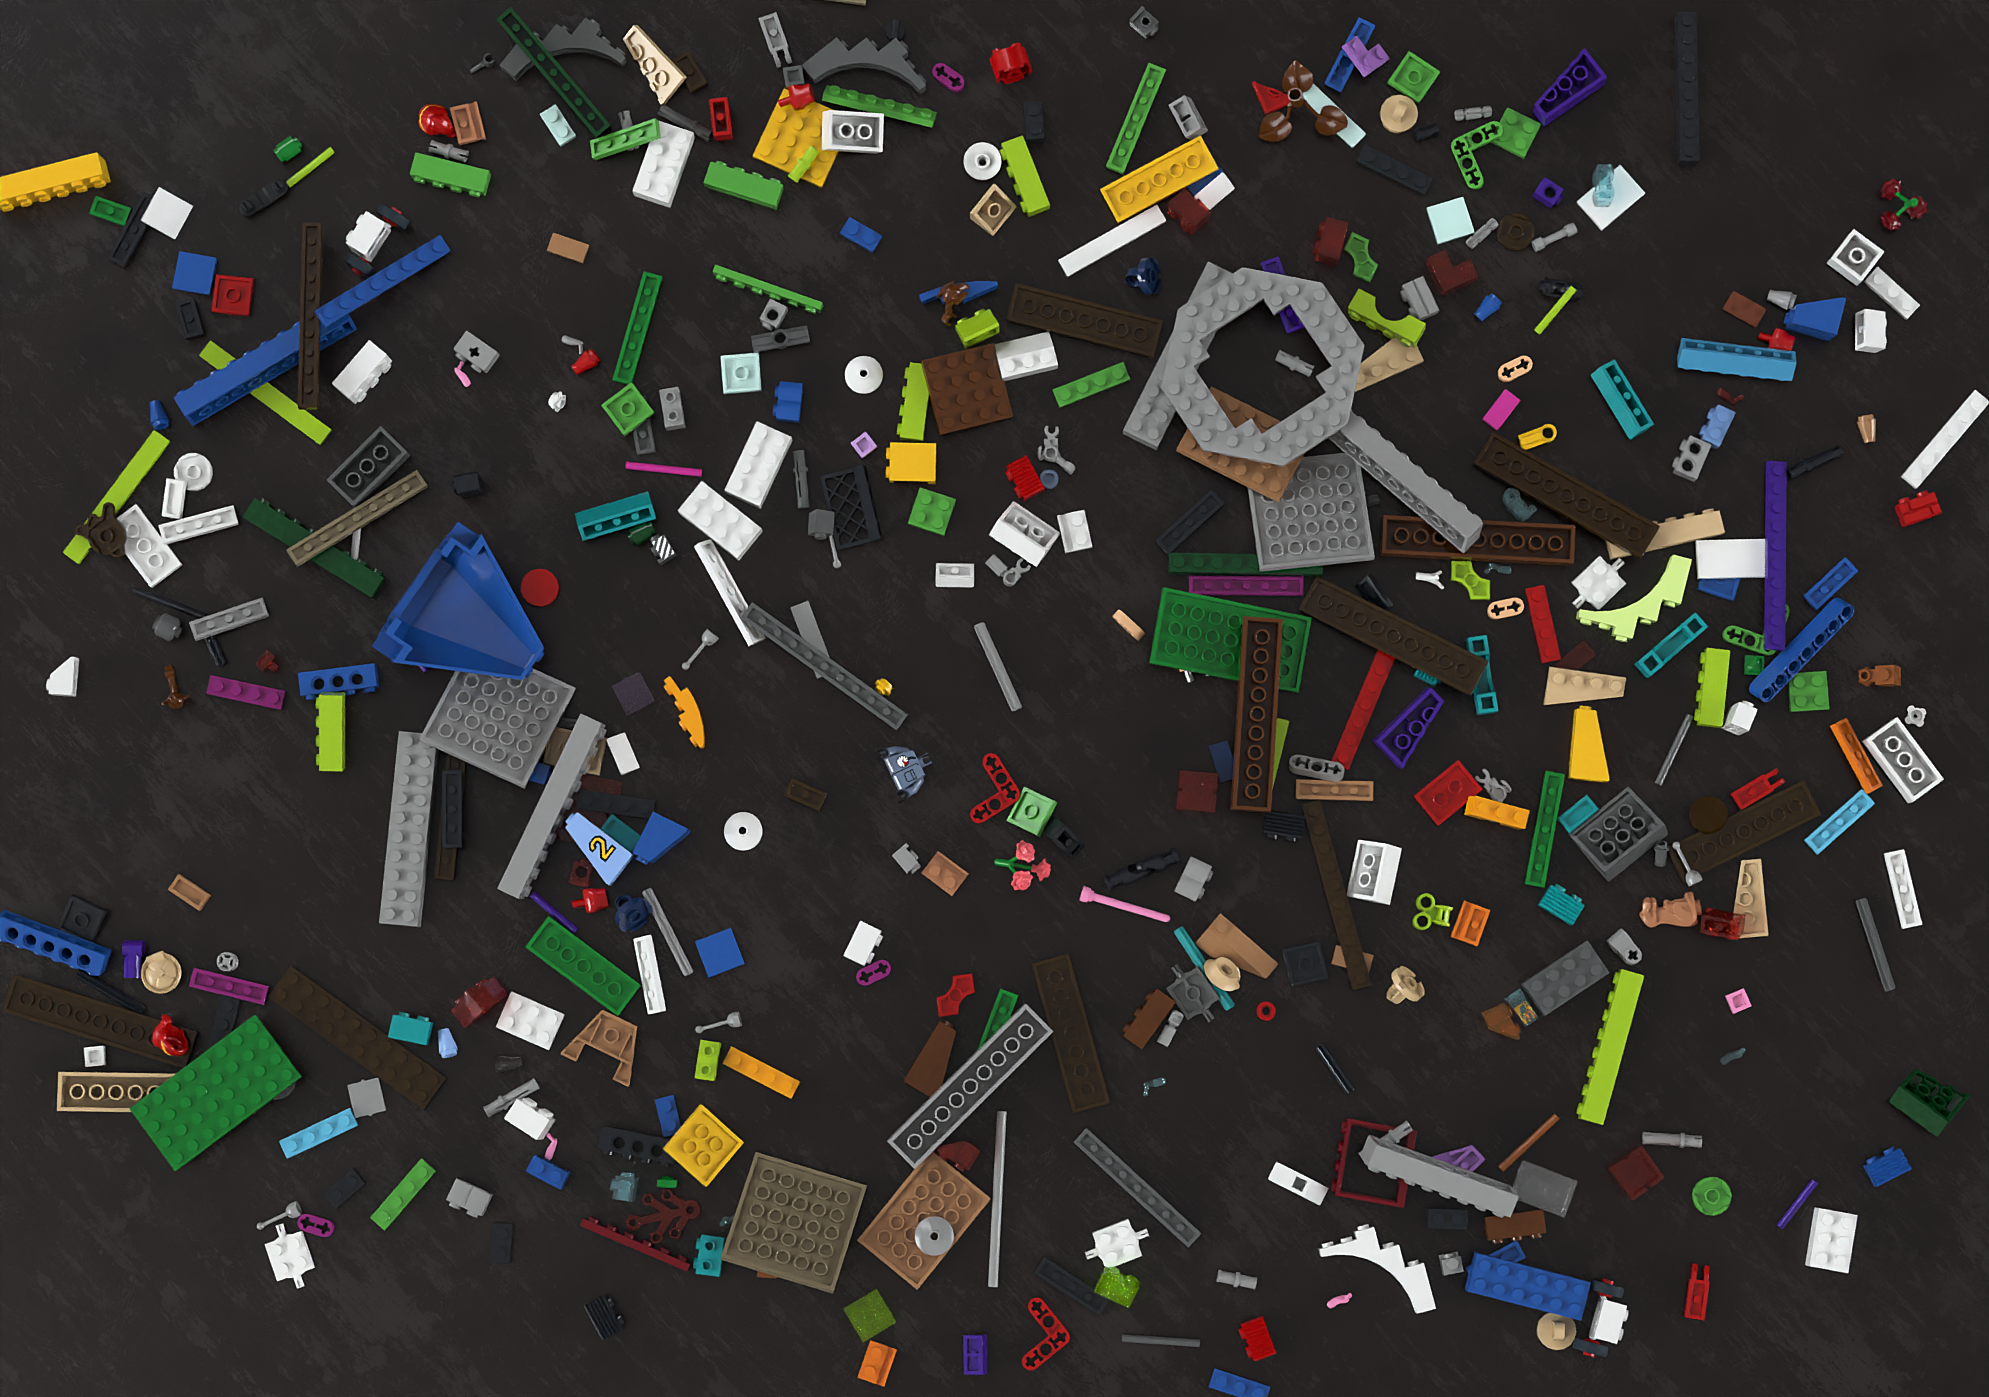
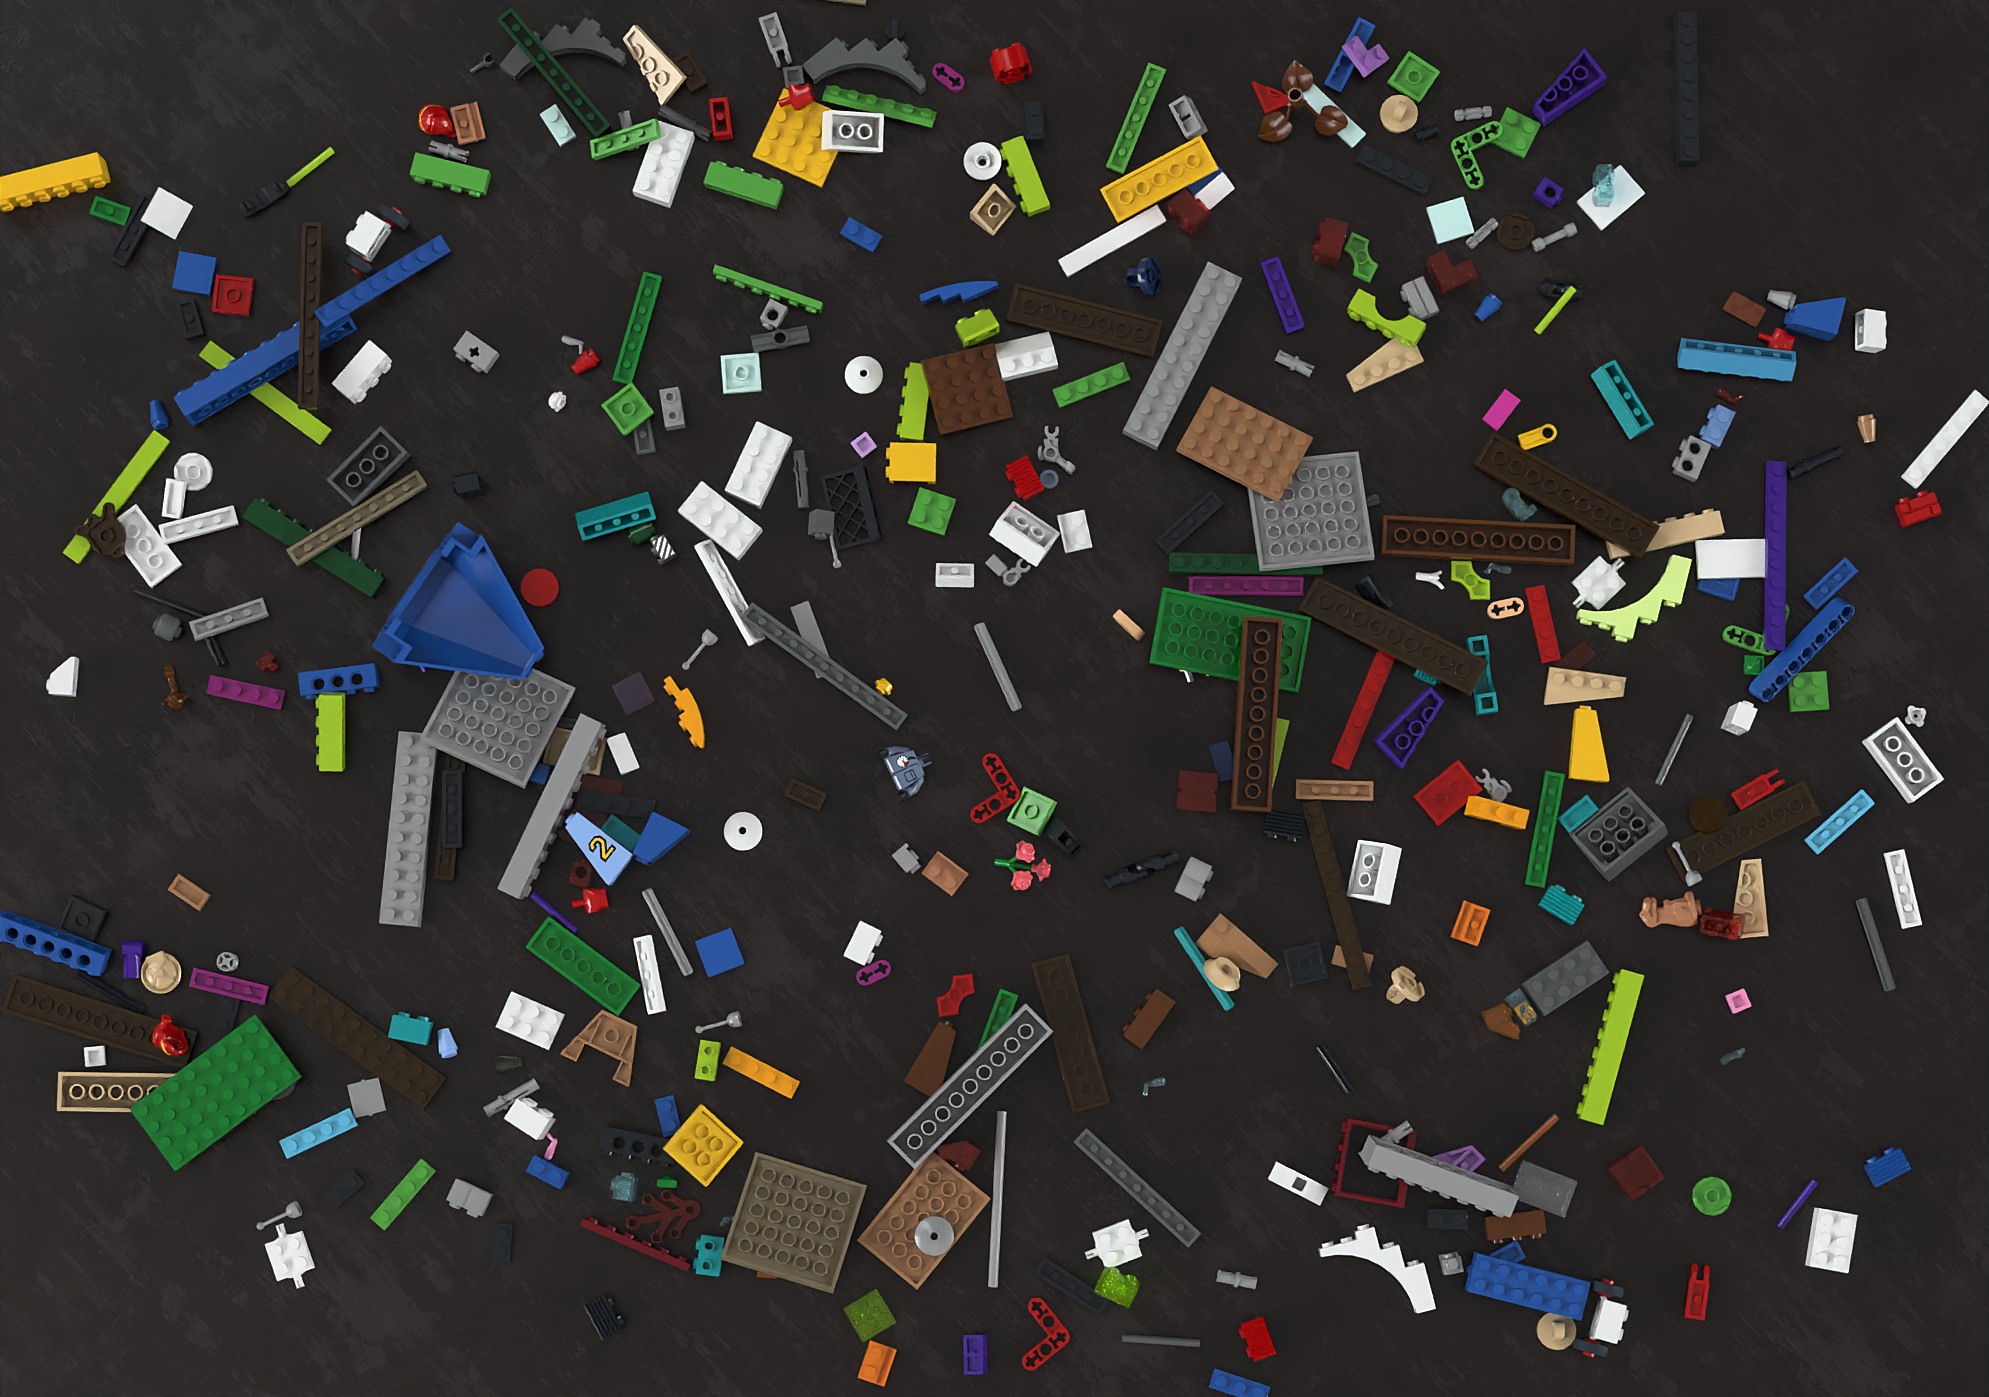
green brick [273,136,302,162] -> none
magenta beam [297,1213,335,1237] -> none
clear red brick [451,976,508,1028] -> none
bright pink piece [455,361,471,387] -> none
medium nougat tile [547,233,589,264] -> none
dark blue tile [615,894,652,932] -> none
dark pink bar [626,461,702,477] -> none
blue brick [773,381,803,423] -> none
lime pin [788,145,820,183] -> none
reddish brown piece [937,281,970,327] -> none
bright pink piece [1080,886,1170,922] -> none
dark grey brick [1129,6,1159,39] -> none
light grey bar [1157,1009,1184,1047] -> none
light grey plate [1161,267,1364,467] -> none
dark grey plate [1166,964,1220,1023] -> none
red plate [1256,1001,1276,1021] -> none
light grey beam [1289,754,1344,782] -> none
bright pink piece [1327,1293,1352,1309] -> none
light grey brick [1328,410,1483,554] -> none
lime piece [1412,893,1453,930] -> none
light nougat beam [1497,356,1533,382] -> none
light grey piece [1606,928,1642,965] -> none
teal arch [1634,612,1708,678] -> none
light grey pin [1642,1132,1702,1148] -> none
dark grey pin [1654,841,1669,867] -> none
lime brick [1694,648,1730,728] -> none
white brick [1827,229,1884,286] -> none
orange plate [1830,718,1883,794] -> none
dark orange brick [1858,665,1901,687] -> none
white plate [1864,267,1920,320] -> none
dark red plant [1881,178,1928,230] -> none
dark green wedge [1889,1069,1971,1137] -> none

